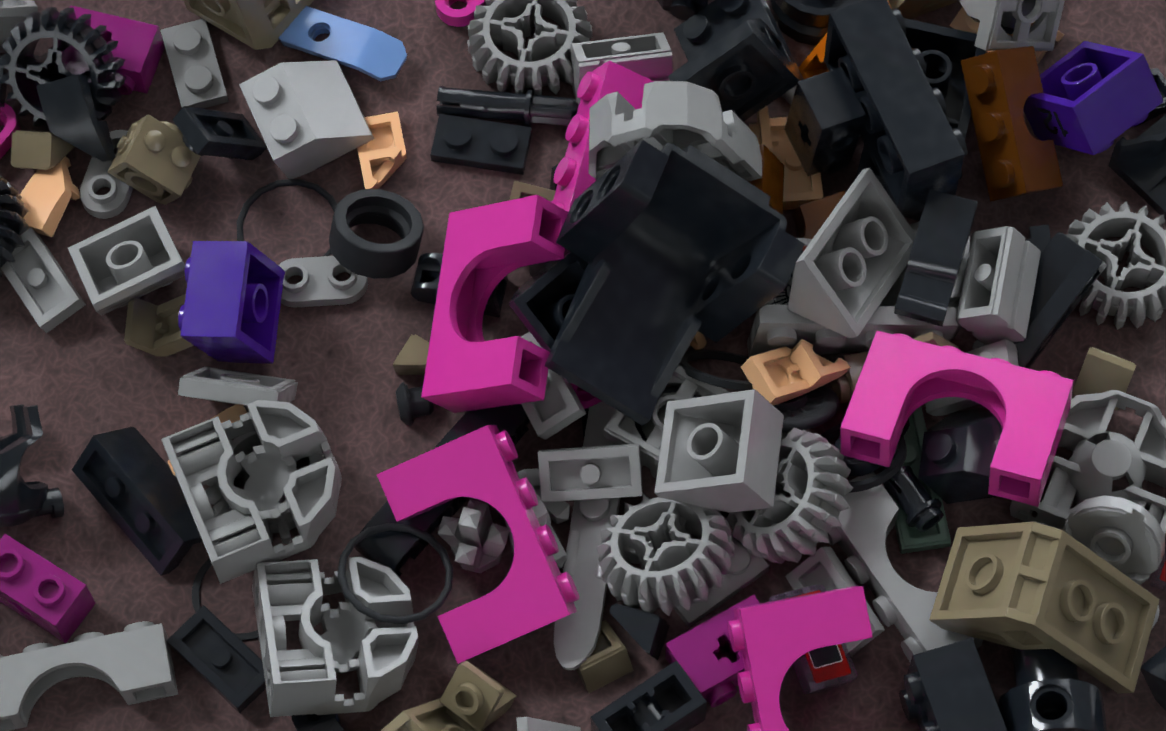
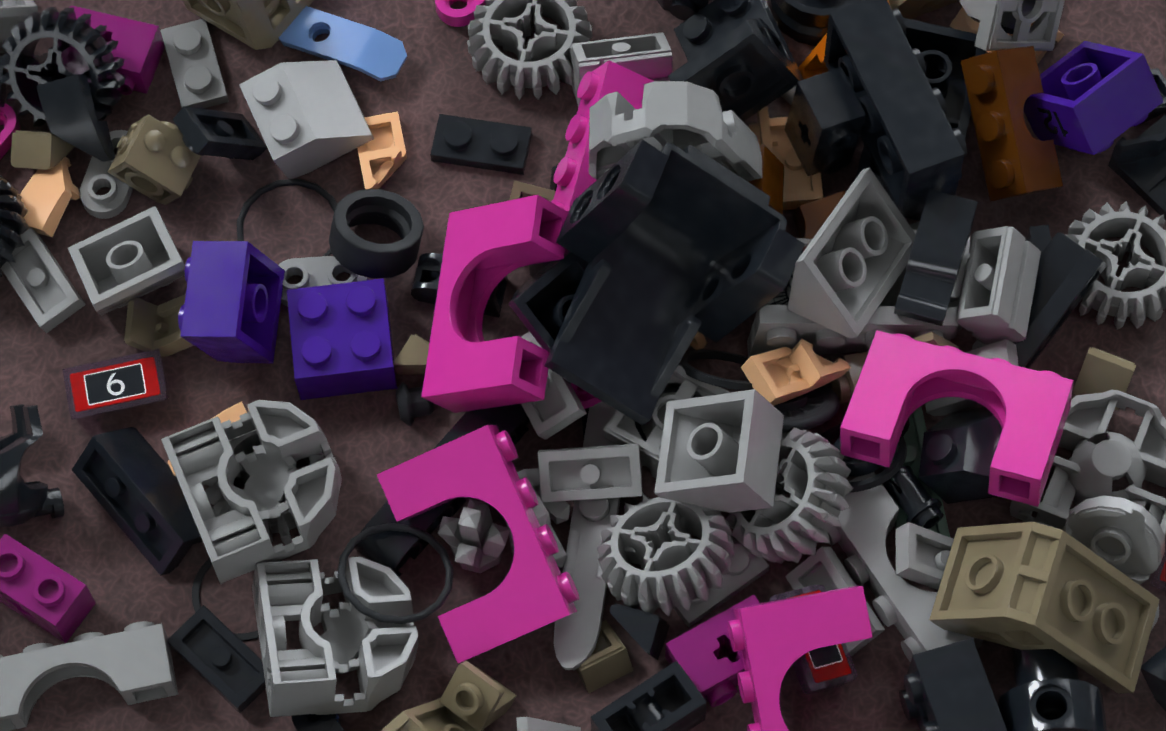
light grey tile [178,367,298,406] -> none
black axle [437,86,578,127] -> none
none -> slope [62,349,170,420]
none -> dark purple brick [287,278,397,400]
none -> light grey plate [896,522,954,590]

